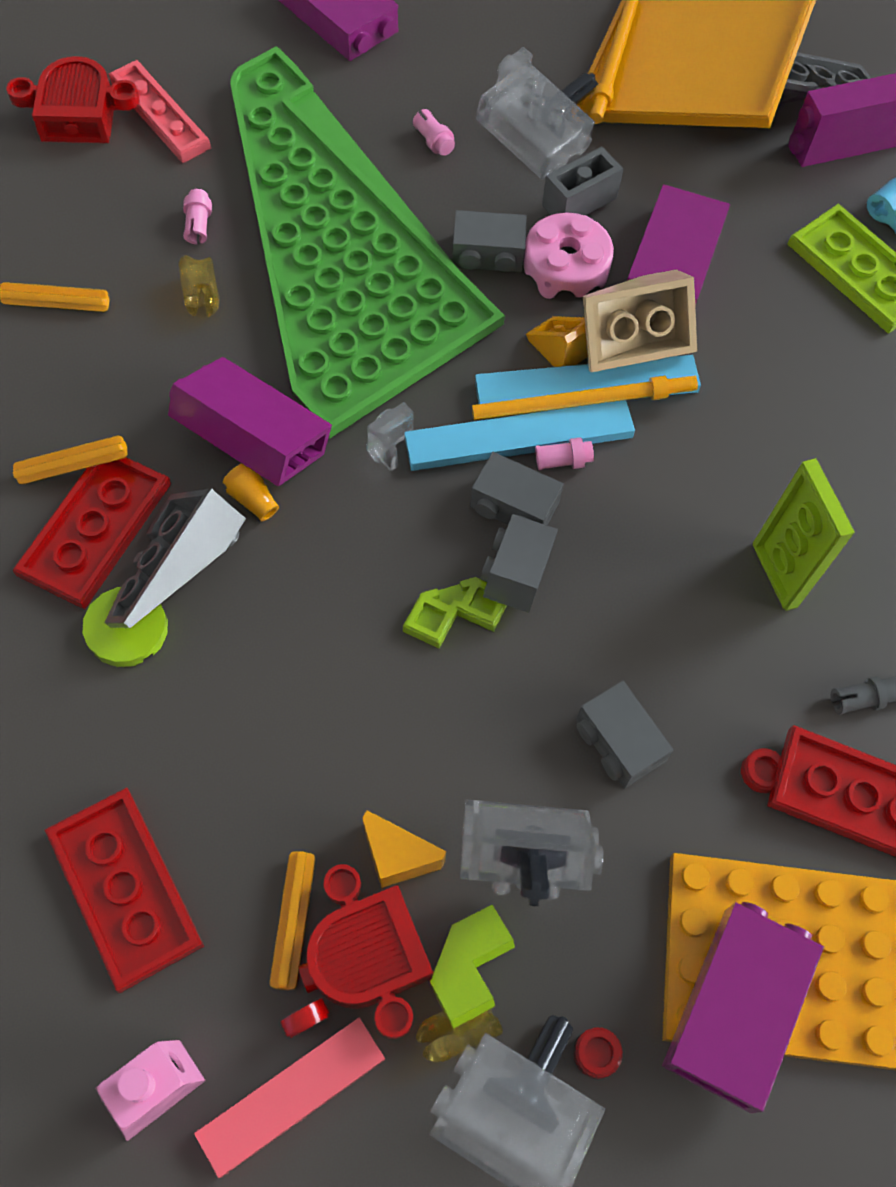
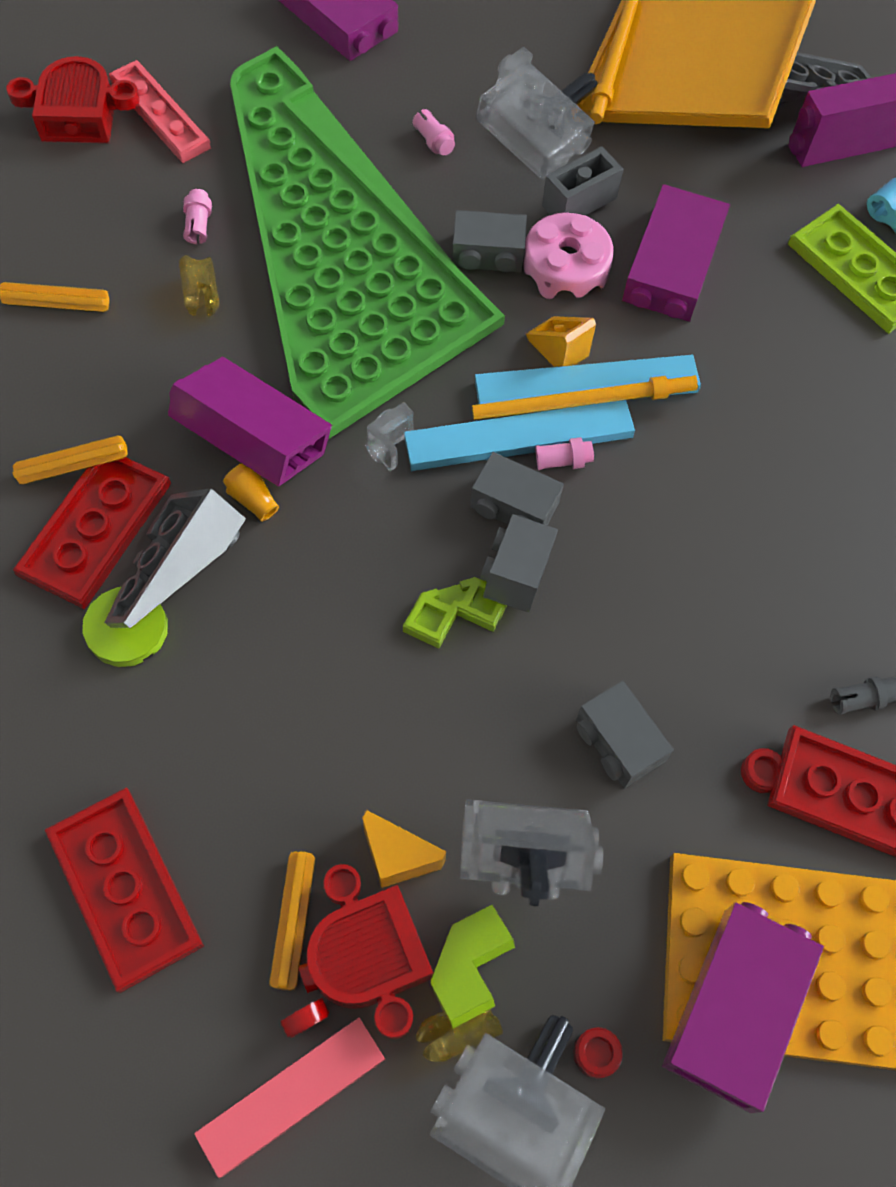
bright pink torso [96,1040,206,1141] -> none
tan slope [583,270,697,373] -> none
lime tile [752,458,855,611] -> none

